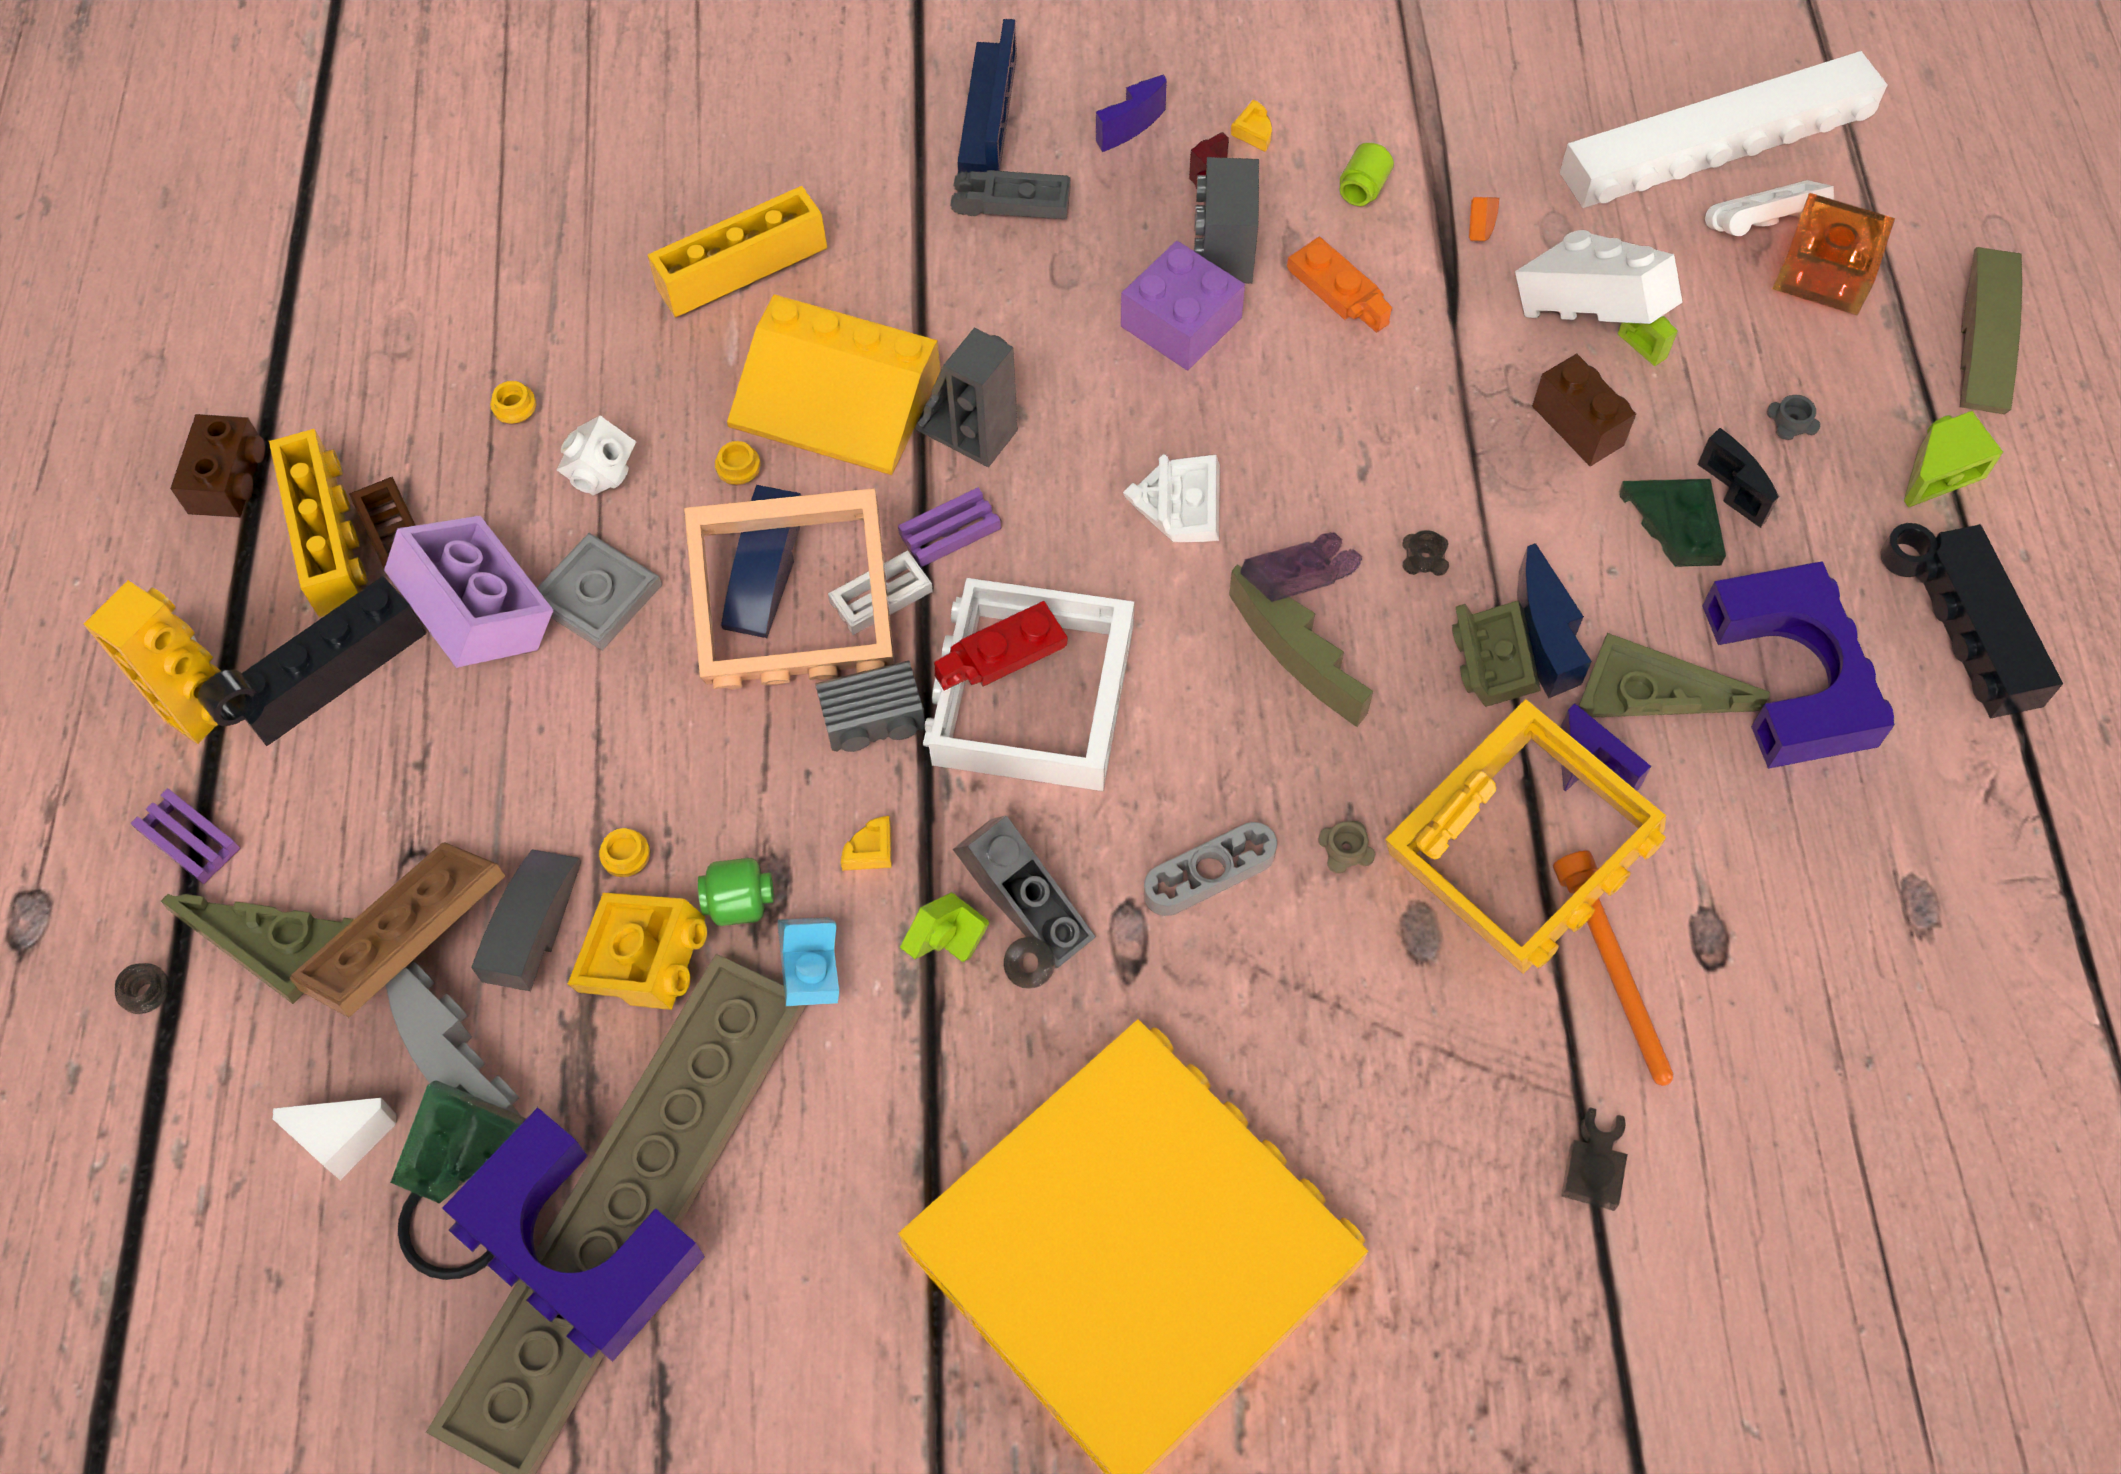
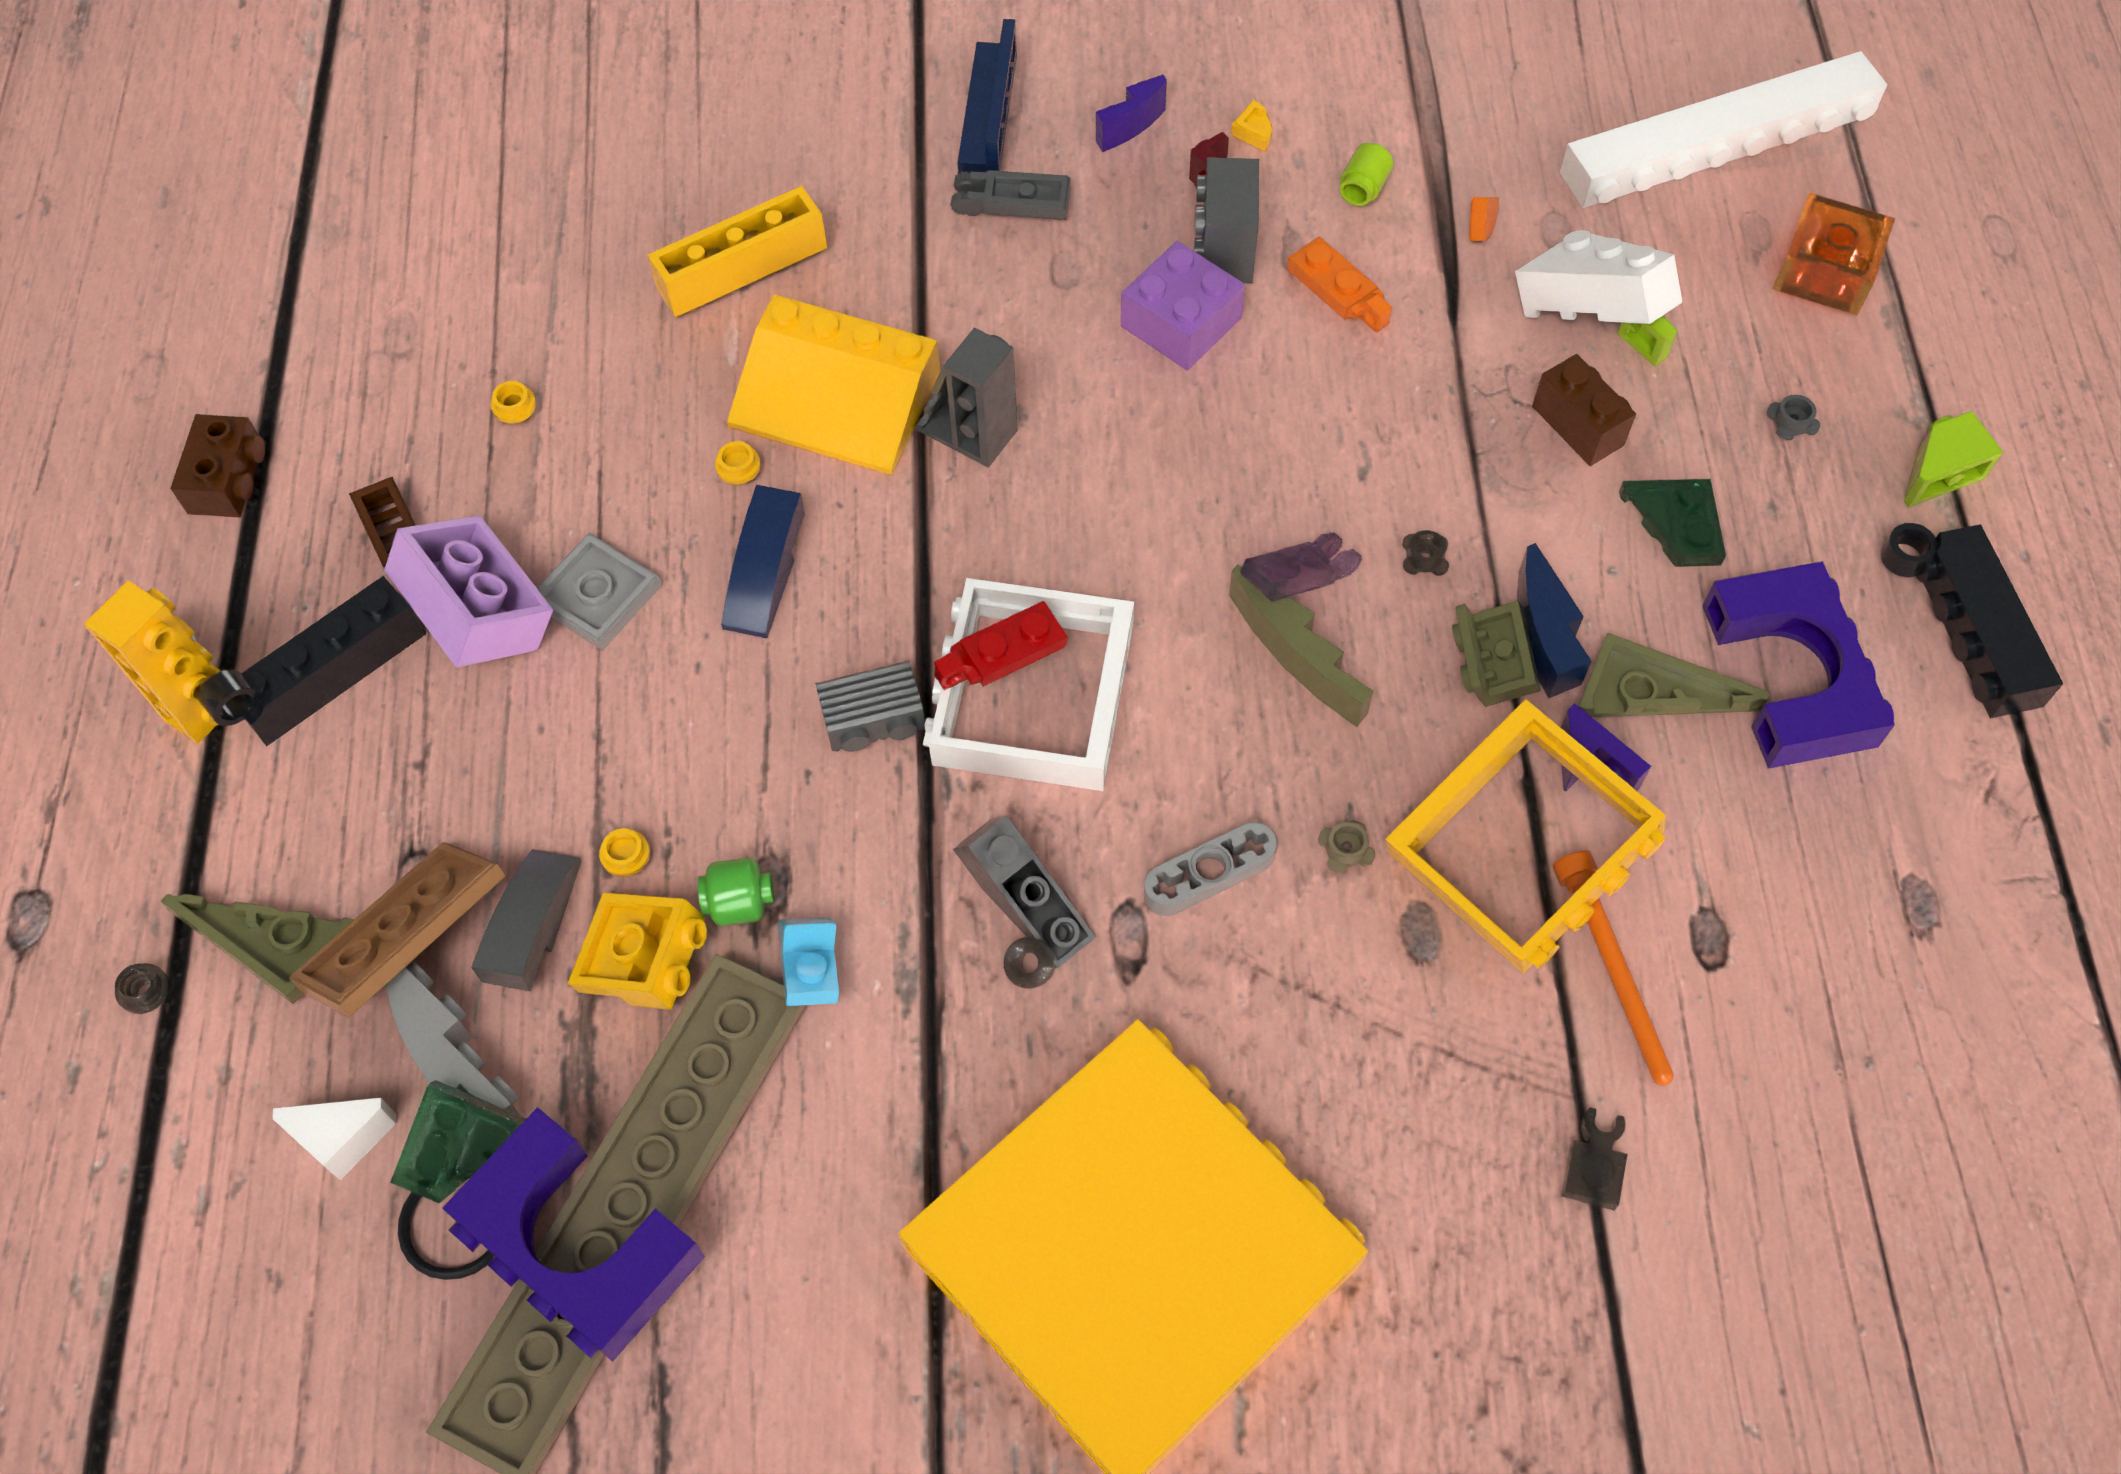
medium lavender tile [131,788,240,884] -> none
yellow brick [269,429,368,618] -> none
white brick [557,416,636,495] -> none
light nougat window [684,488,895,690] -> none
white tile [828,550,933,635] -> none
yellow tile [841,816,892,871] -> none
medium lavender tile [898,487,1001,568] -> none
lime bracket [899,892,989,962] -> none
white slope [1123,454,1220,542] -> none
yellow axle [1416,770,1497,860] -> none
black slope [1697,428,1779,528] -> none
white plate [1705,180,1834,236] -> none
olive slope [1960,247,2022,414] -> none

